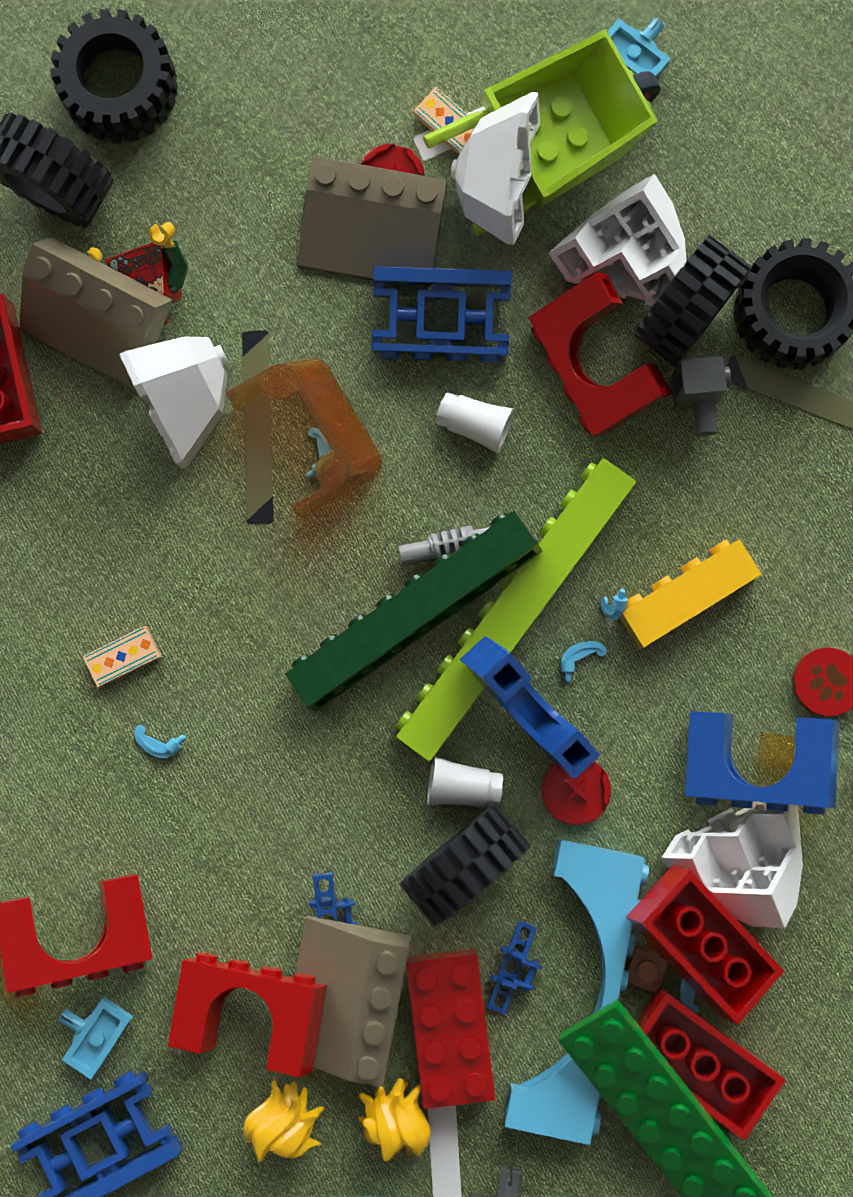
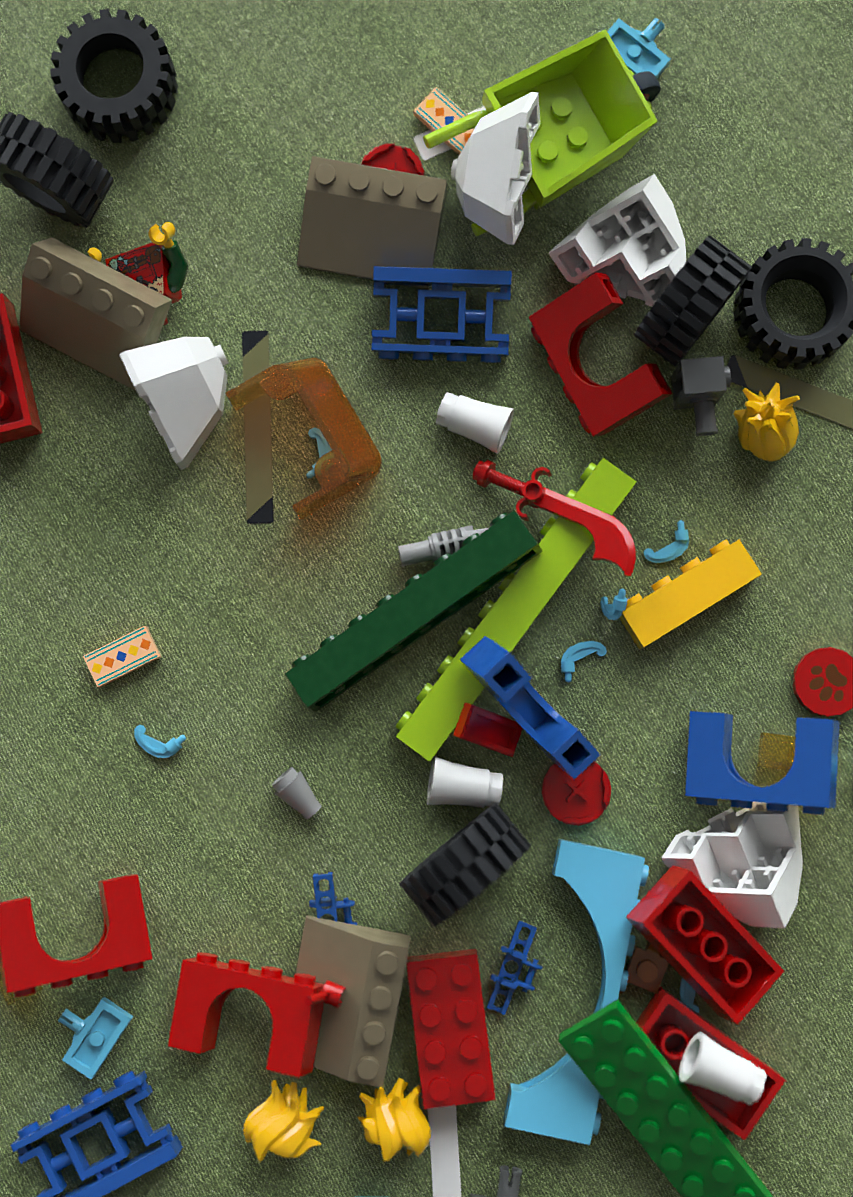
none -> light grey cone [271,767,322,820]
none -> red hand [305,980,347,1008]
none -> red tile [453,702,522,757]
none -> red sword [472,460,636,576]
none -> medium azure piece [643,520,689,563]
none -> white plant [679,1032,766,1105]
none -> yellow hair [733,382,800,462]

